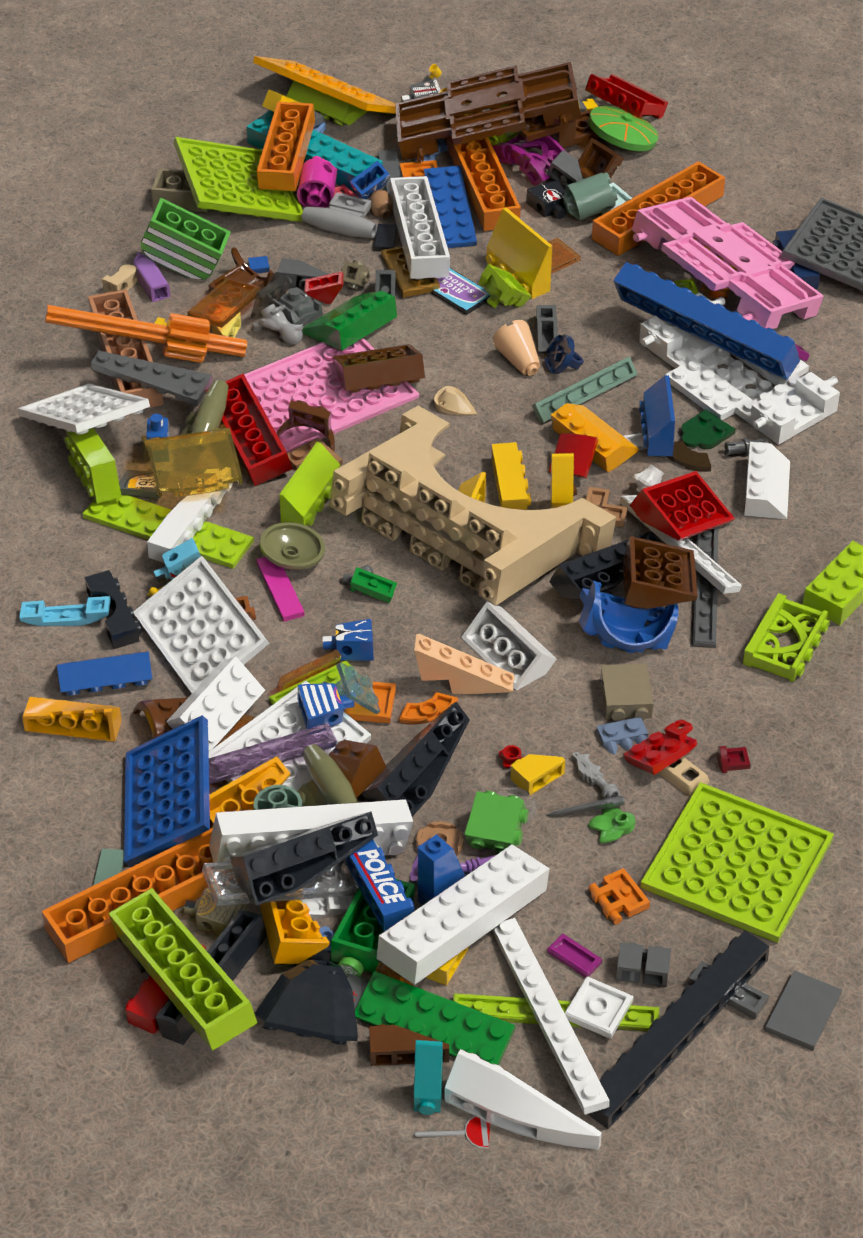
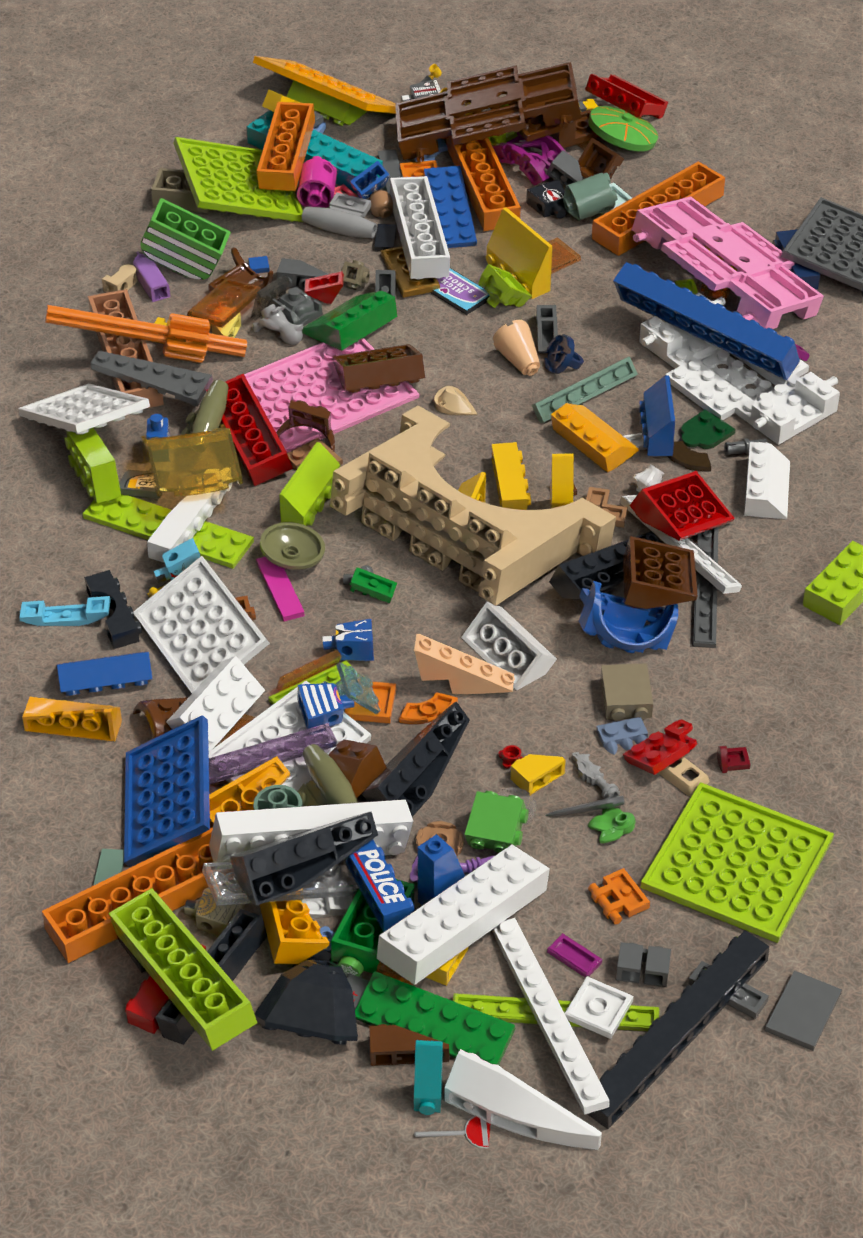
red slope [549,433,599,479] -> none
lime fence [743,593,830,682] -> none

